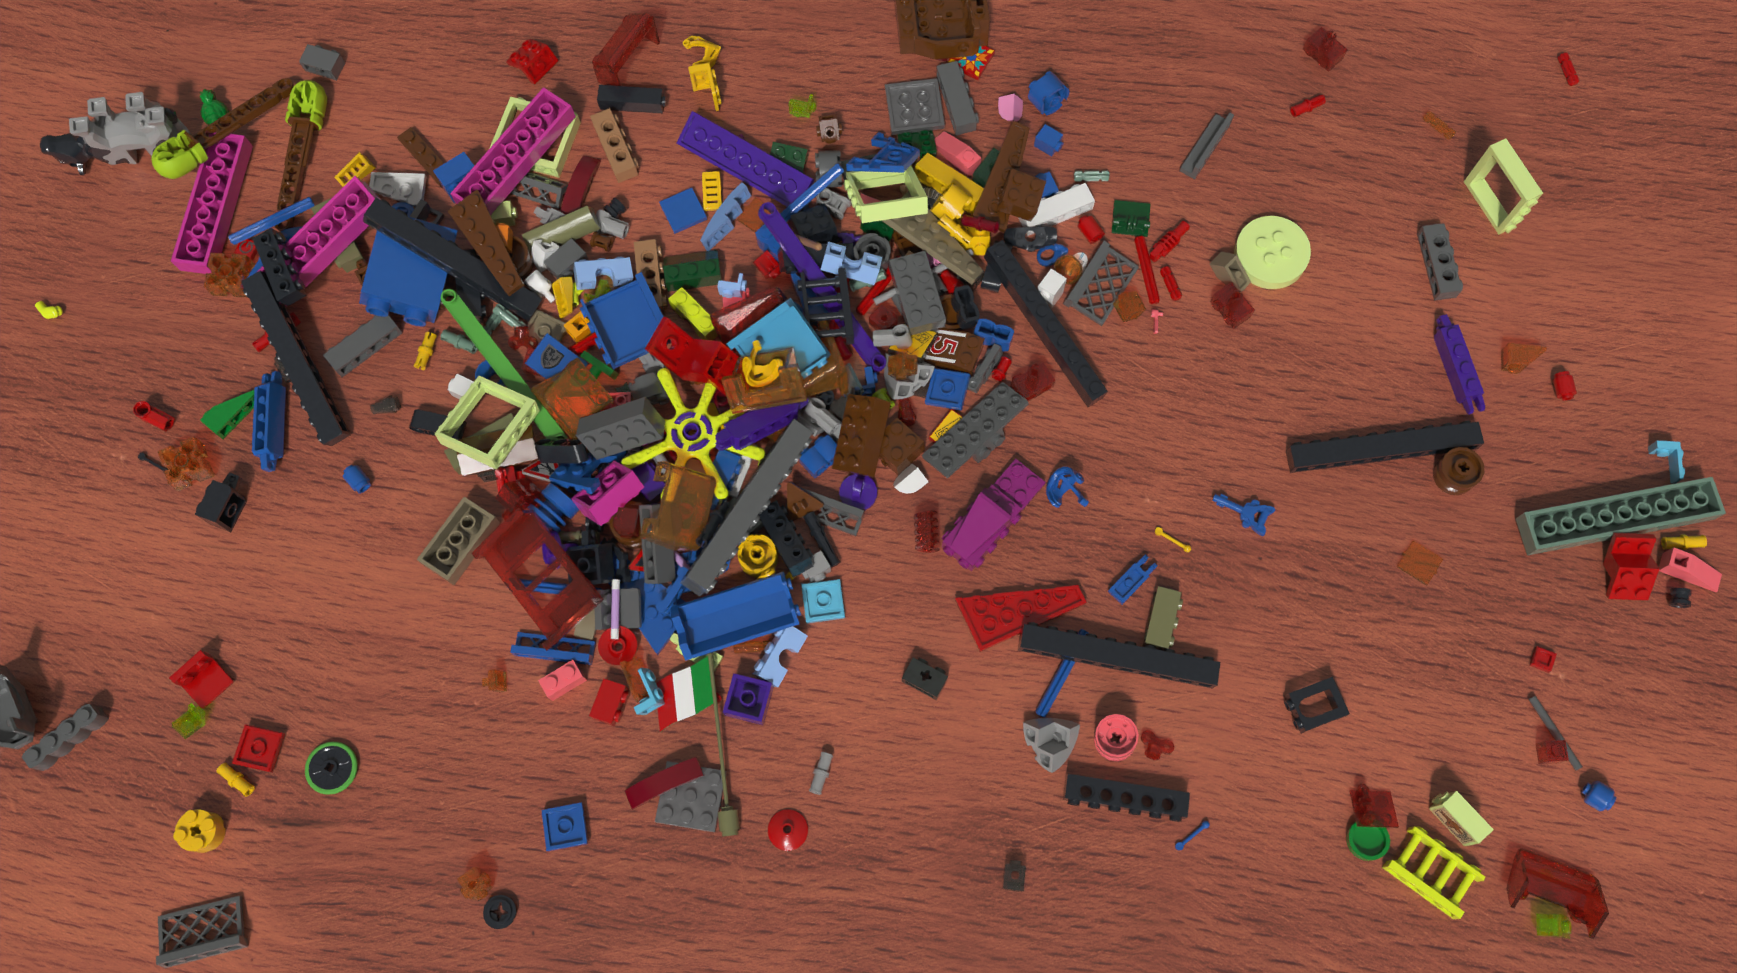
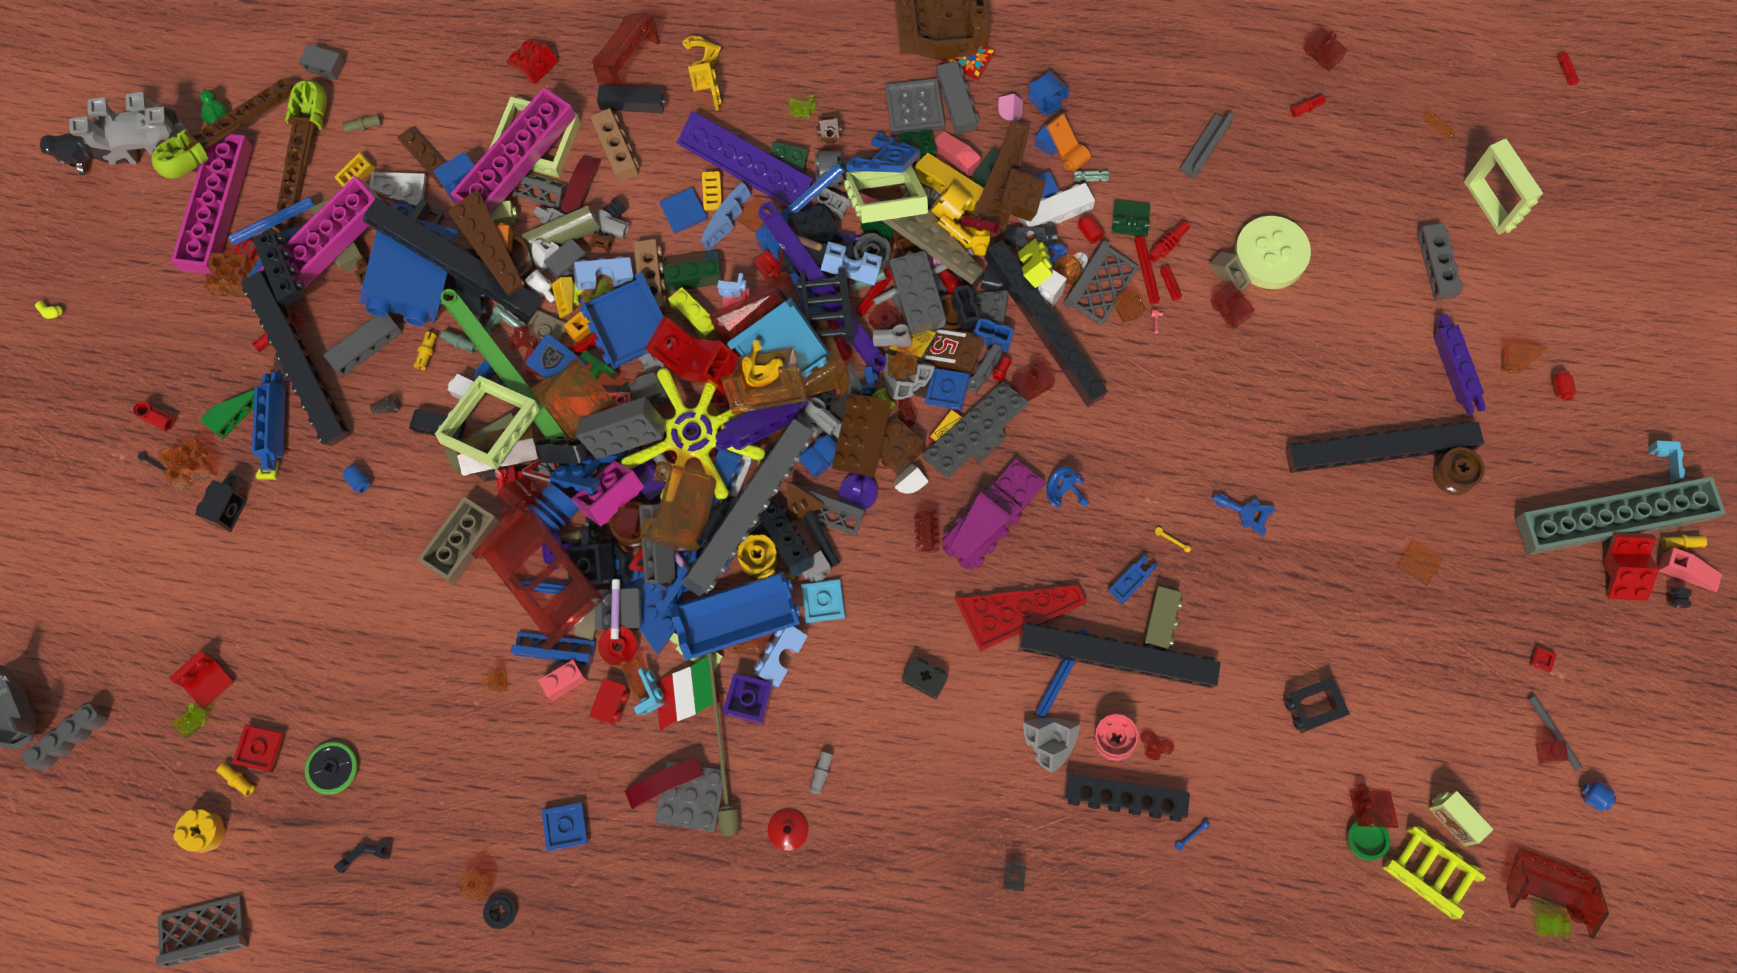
none -> neon yellow tile [256,460,279,480]
none -> black piece [334,843,392,874]
none -> olive pin [342,114,381,134]
none -> dark grey hinge [973,291,1009,327]
none -> neon yellow arch [1018,238,1053,288]
none -> orange door [1046,113,1091,172]

